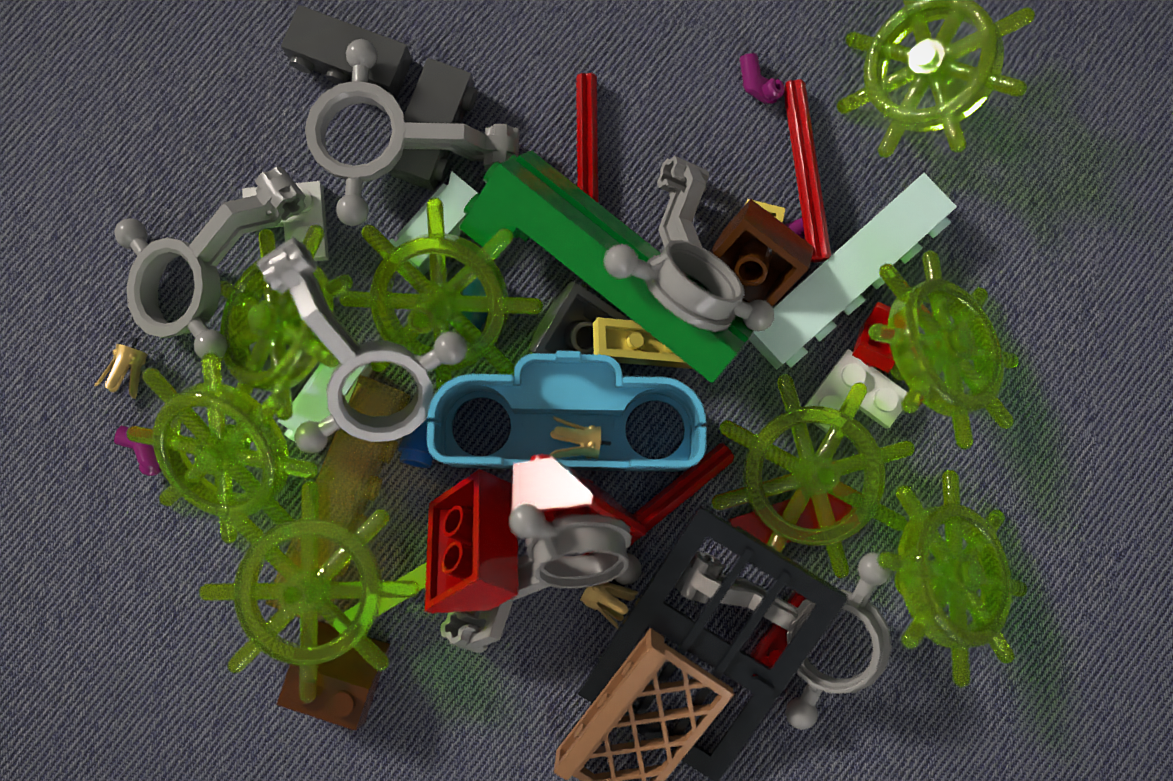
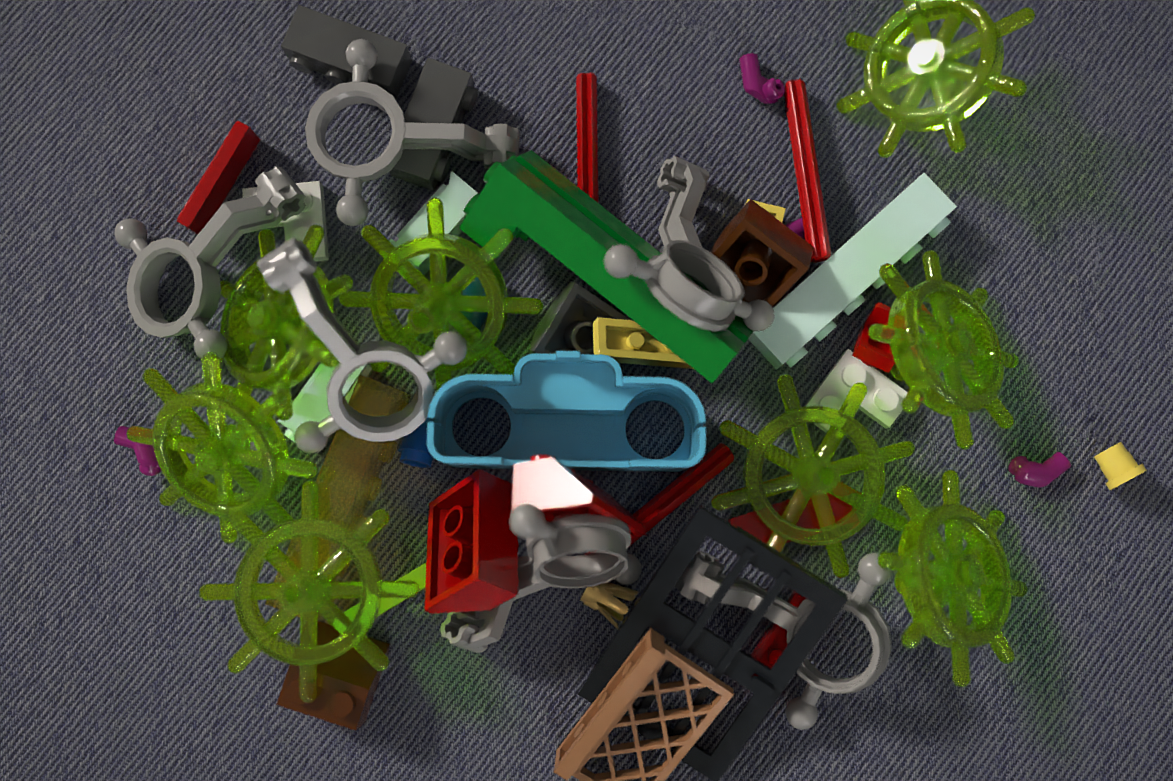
pearl gold piece [94,338,148,399] -> none
pearl gold piece [549,416,611,459] -> none
none -> red tile [177,121,261,235]
none -> magenta arm [1008,452,1071,488]
none -> light yellow piece [1094,442,1147,490]

